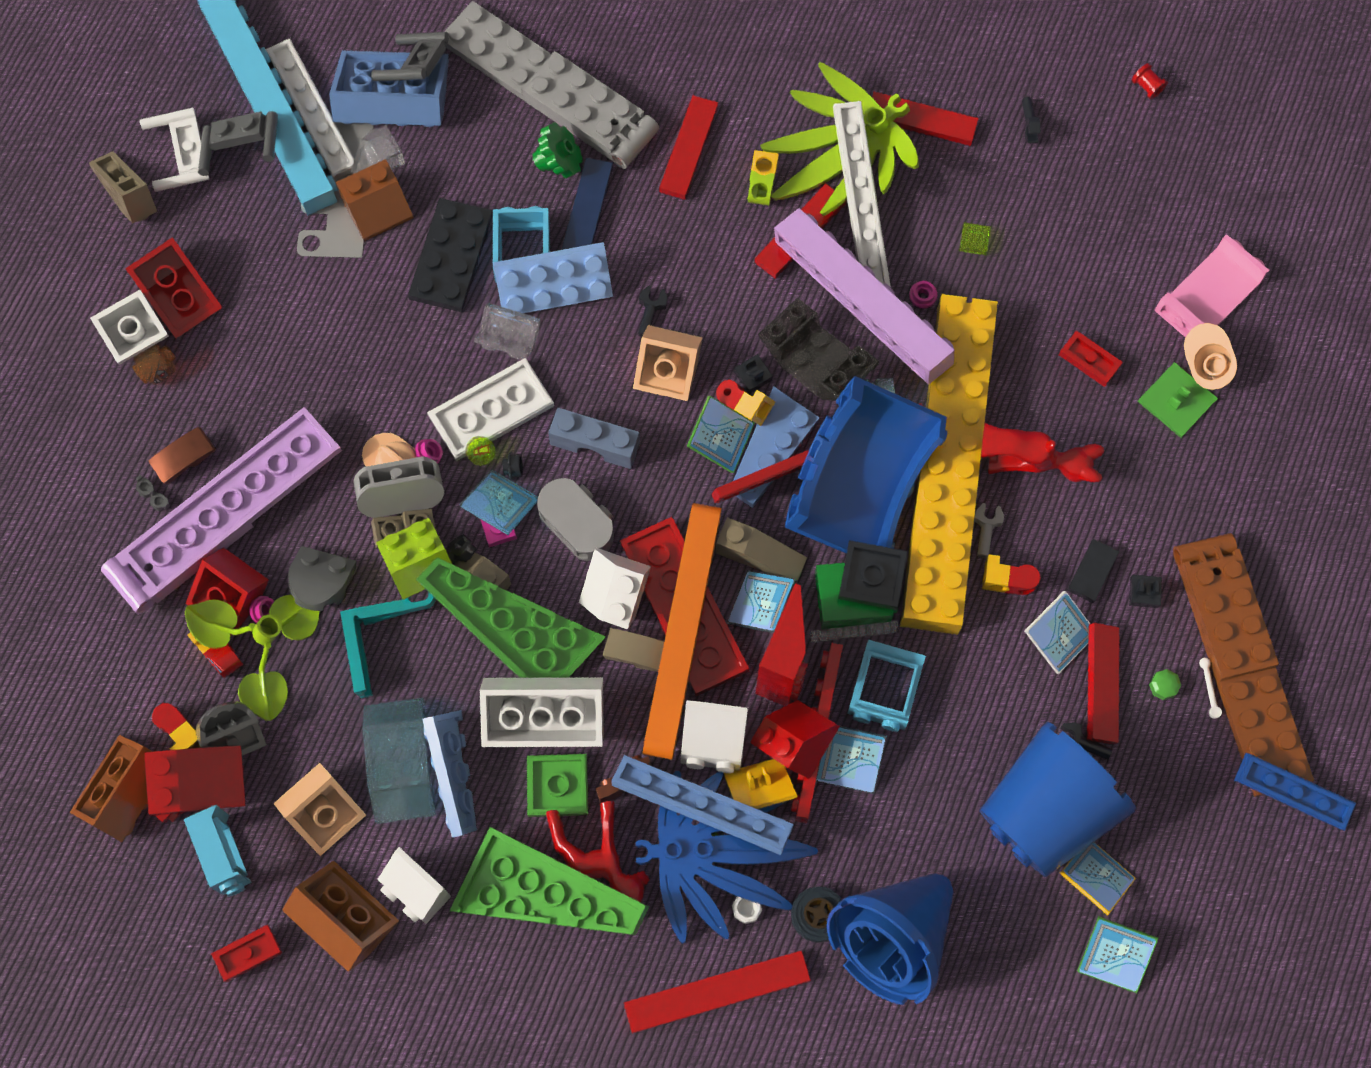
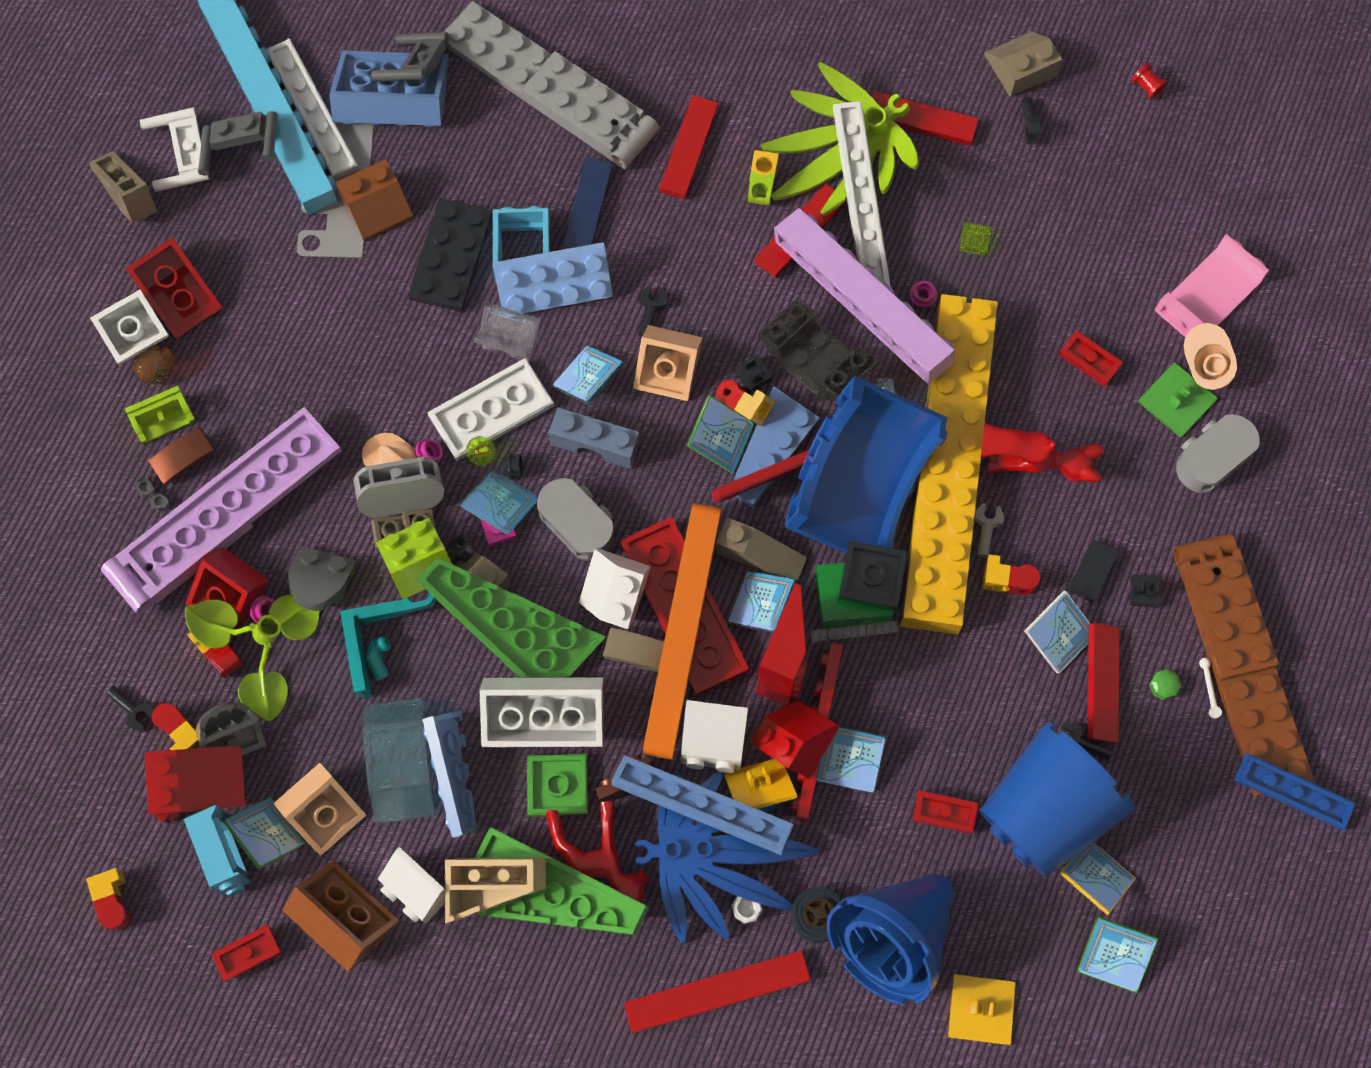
dark orange slope [70,735,153,842] -> none
clear slope [351,125,405,174] -> none
green plant [533,122,583,179] -> none
medium azure window [847,640,926,732] -> none
none -> leg [86,868,131,931]
none -> black bar [106,686,154,732]
none -> lime hinge [125,386,196,445]
none -> piece [223,797,306,870]
none -> teal arm [365,636,391,682]
none -> tan wedge [445,857,546,923]
none -> piece [551,345,625,405]
none -> red plate [912,790,978,834]
none -> yellow piece [948,974,1015,1045]
none -> dark tan slope [984,31,1063,97]
none -> light grey brick [1176,414,1260,493]

